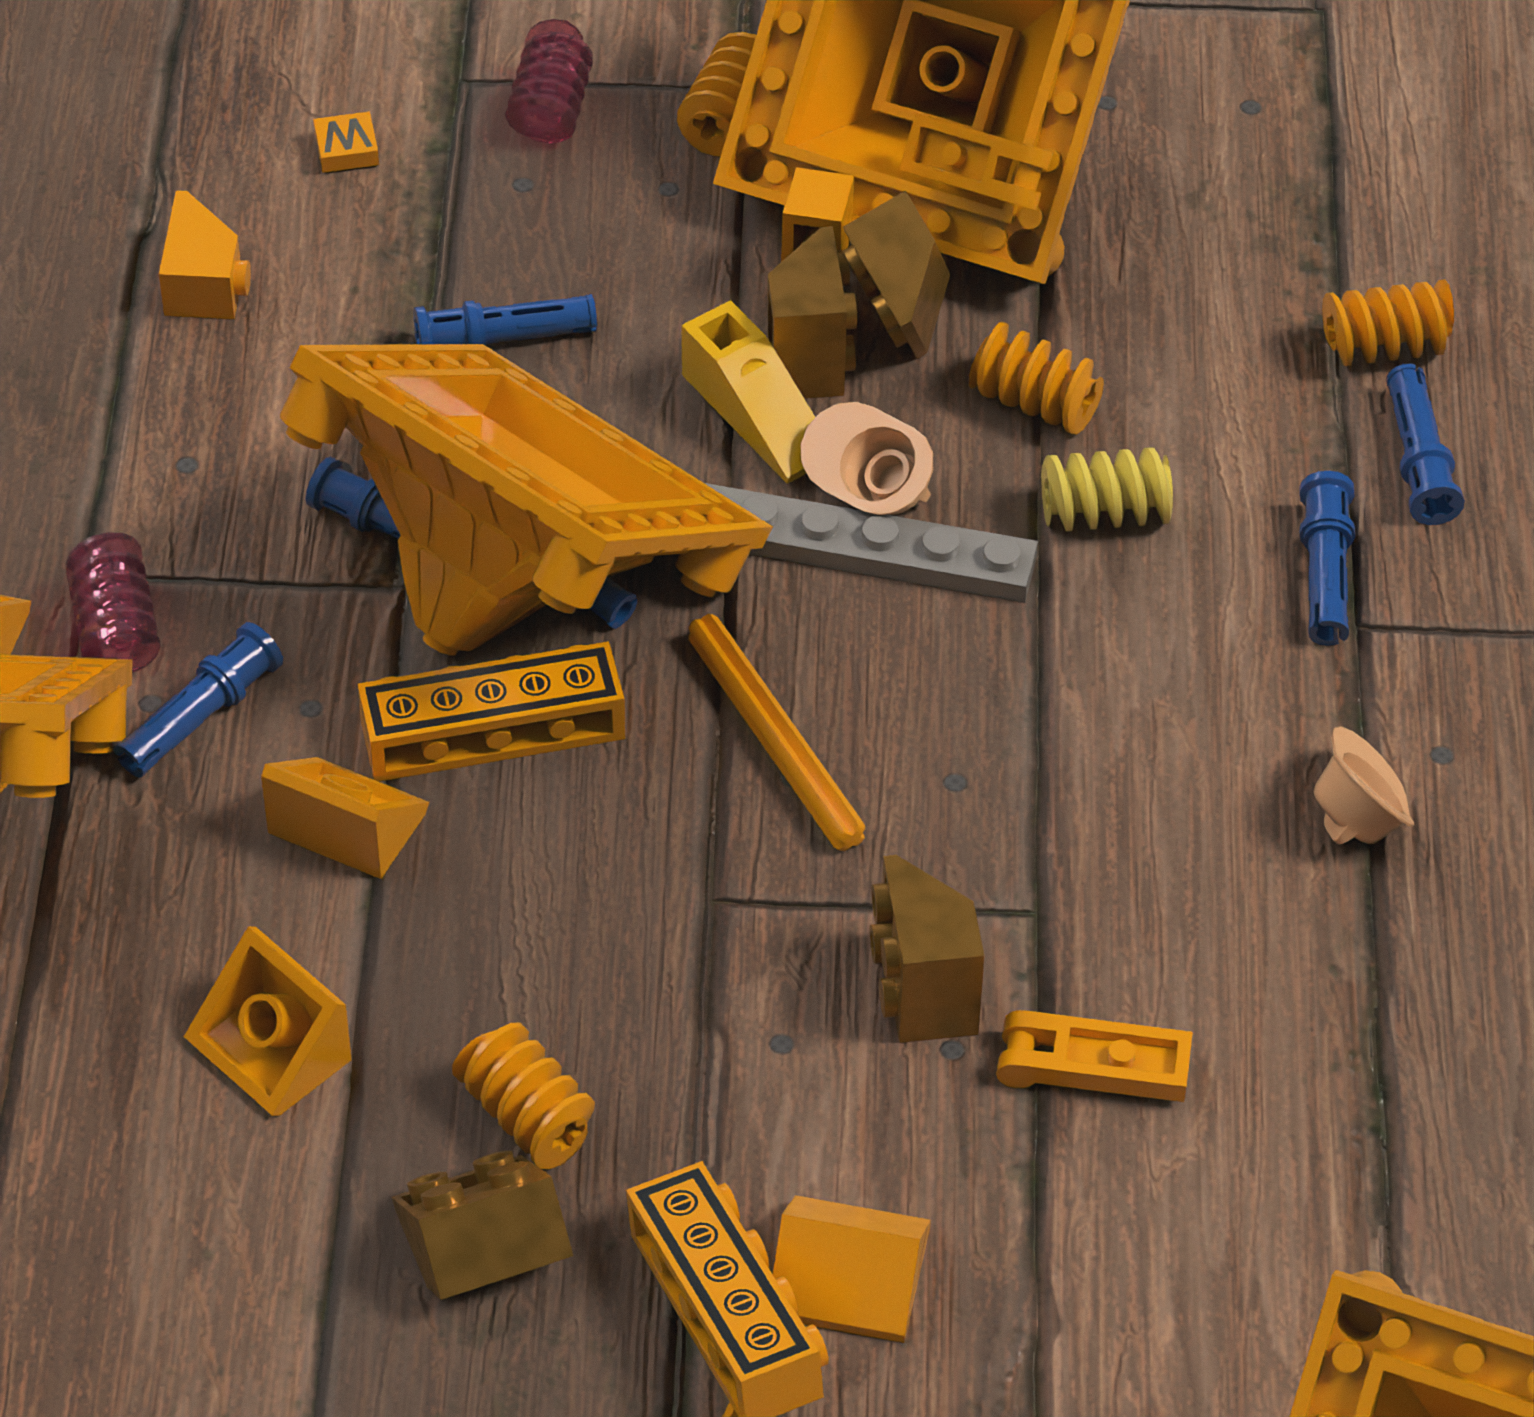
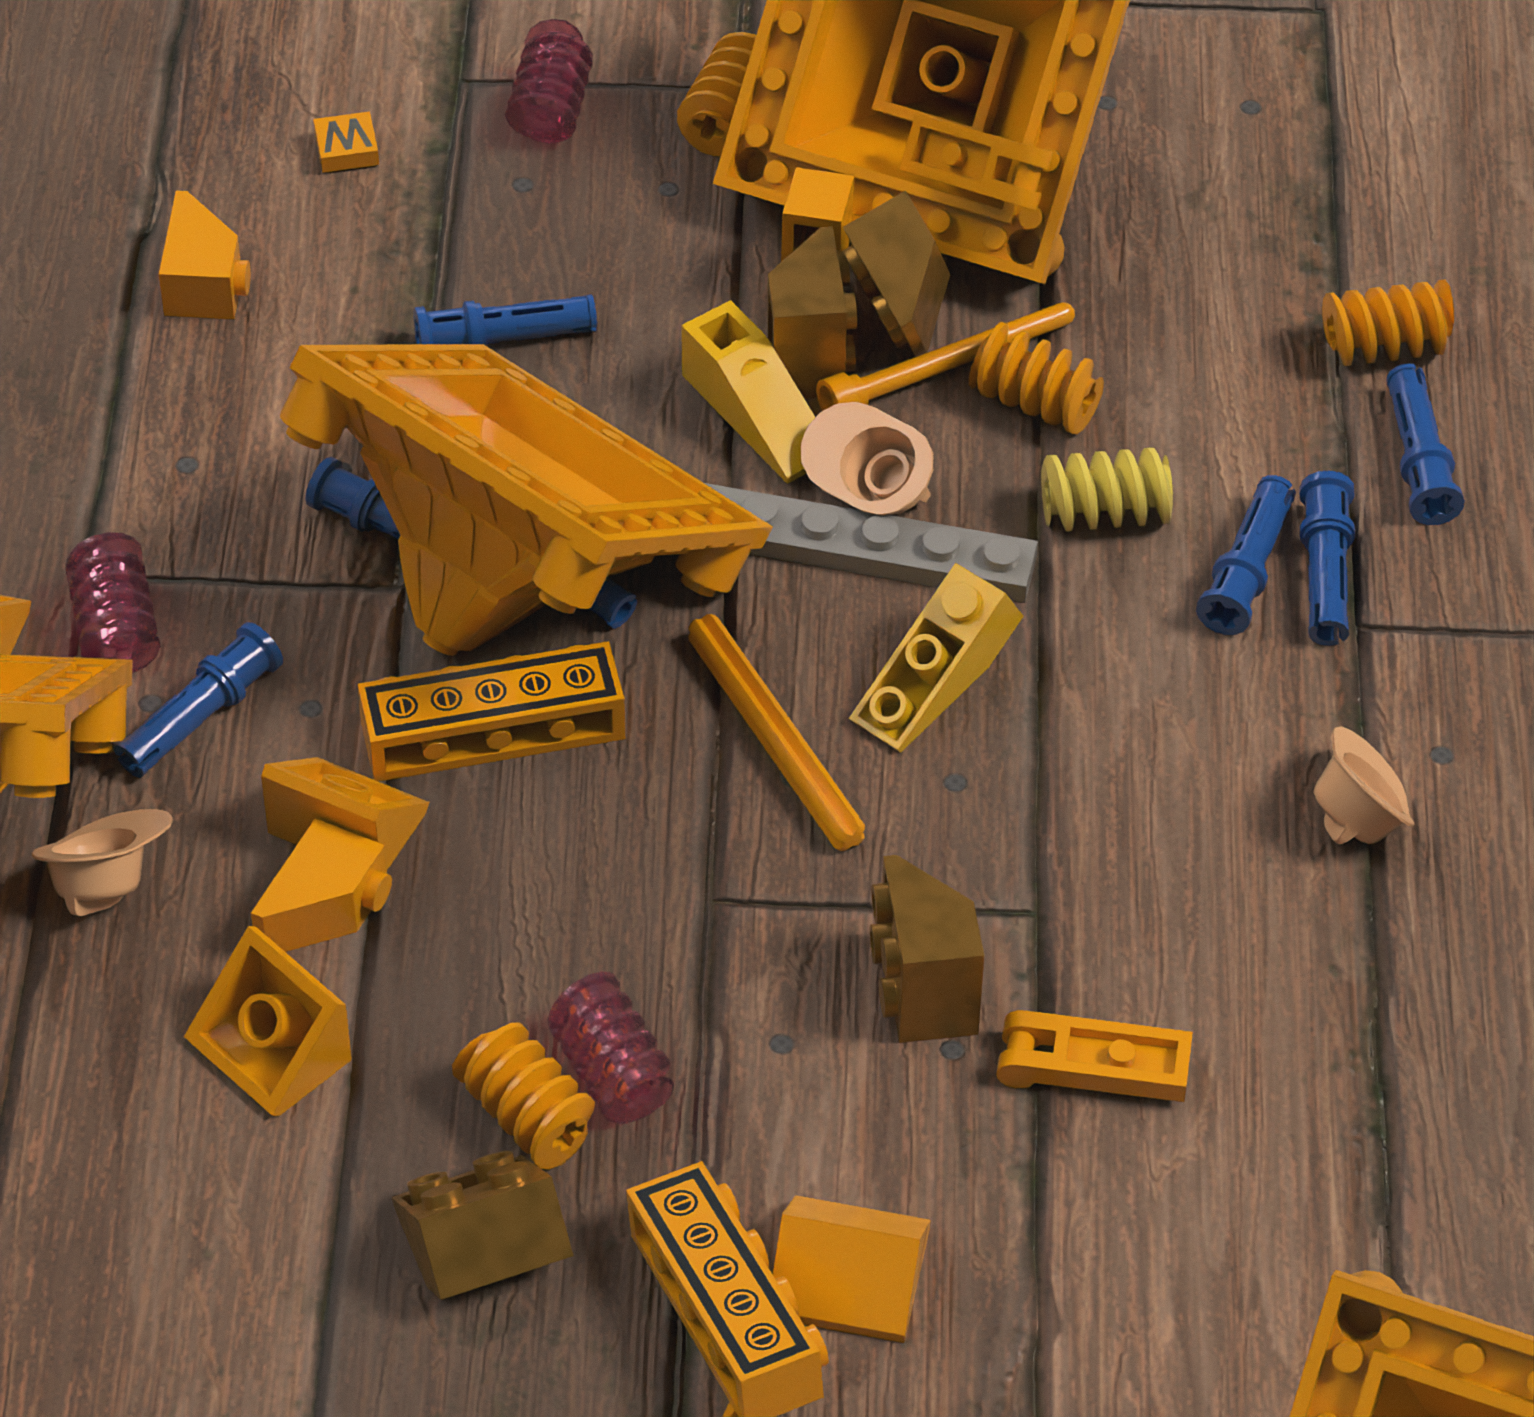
none -> light nougat piece [31,809,173,916]
none -> light orange slope [251,818,392,952]
none -> clear pink piece [548,971,674,1124]
none -> light orange piece [816,302,1075,411]
none -> yellow slope [848,562,1024,753]
none -> blue pin [1196,475,1296,635]

